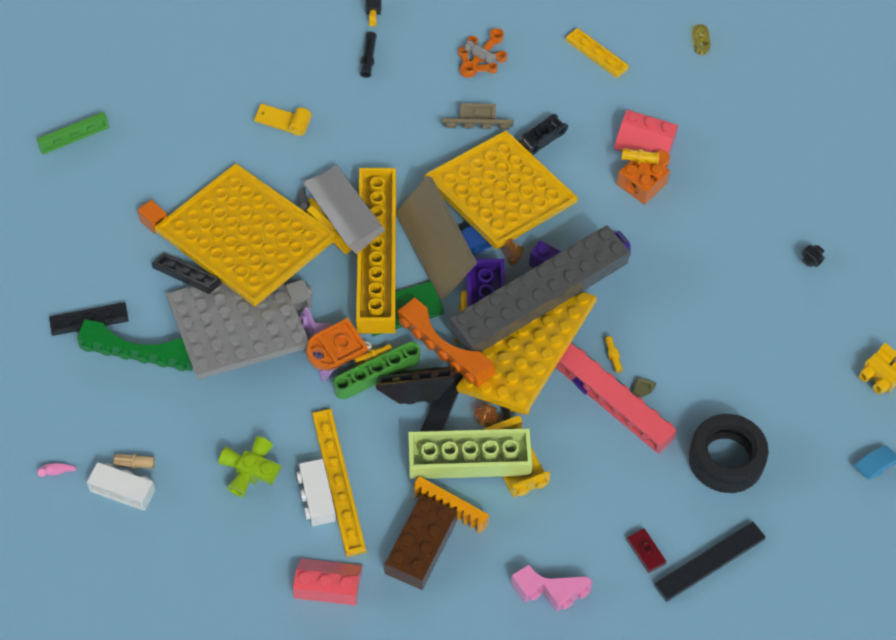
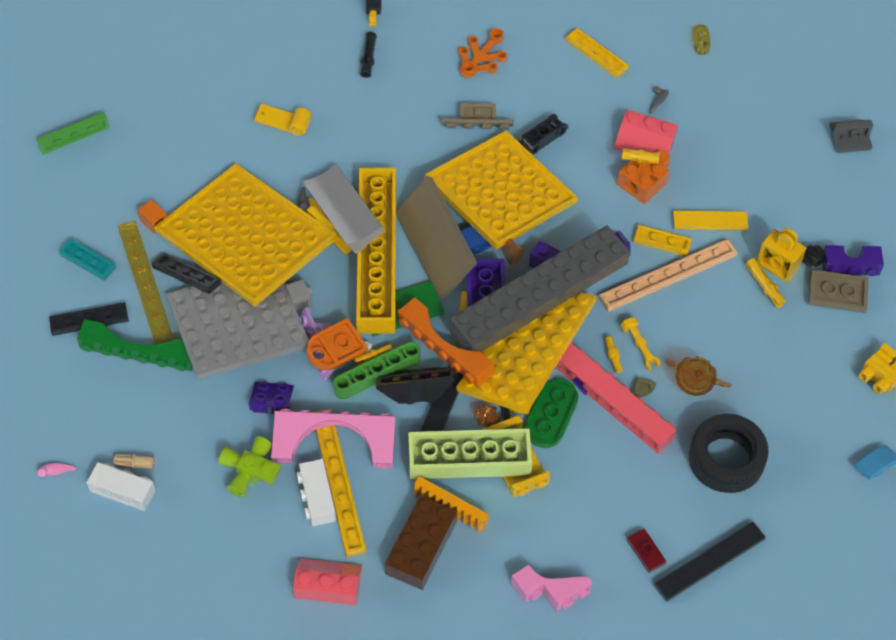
light grey axle [465,41,496,64] -> none
none -> teal plate [59,238,116,281]
none -> clear yellow tile [118,221,174,344]
none -> dark purple hinge [248,381,294,414]
none -> bright pink arch [271,409,396,468]
none -> green tile [525,378,579,448]
none -> light nougat tile [598,239,738,312]
none -> yellow piece [620,317,660,371]
none -> yellow tile [633,224,692,256]
none -> dark grey bar [650,86,669,114]
none -> clear orange helmet [666,356,732,396]
none -> yellow tile [673,210,748,230]
none -> yellow pin [745,258,786,308]
none -> yellow brick [757,228,806,283]
none -> dark tan plate [809,269,869,313]
none -> dark purple arch [822,245,884,276]
none -> dark grey bracket [829,120,873,153]

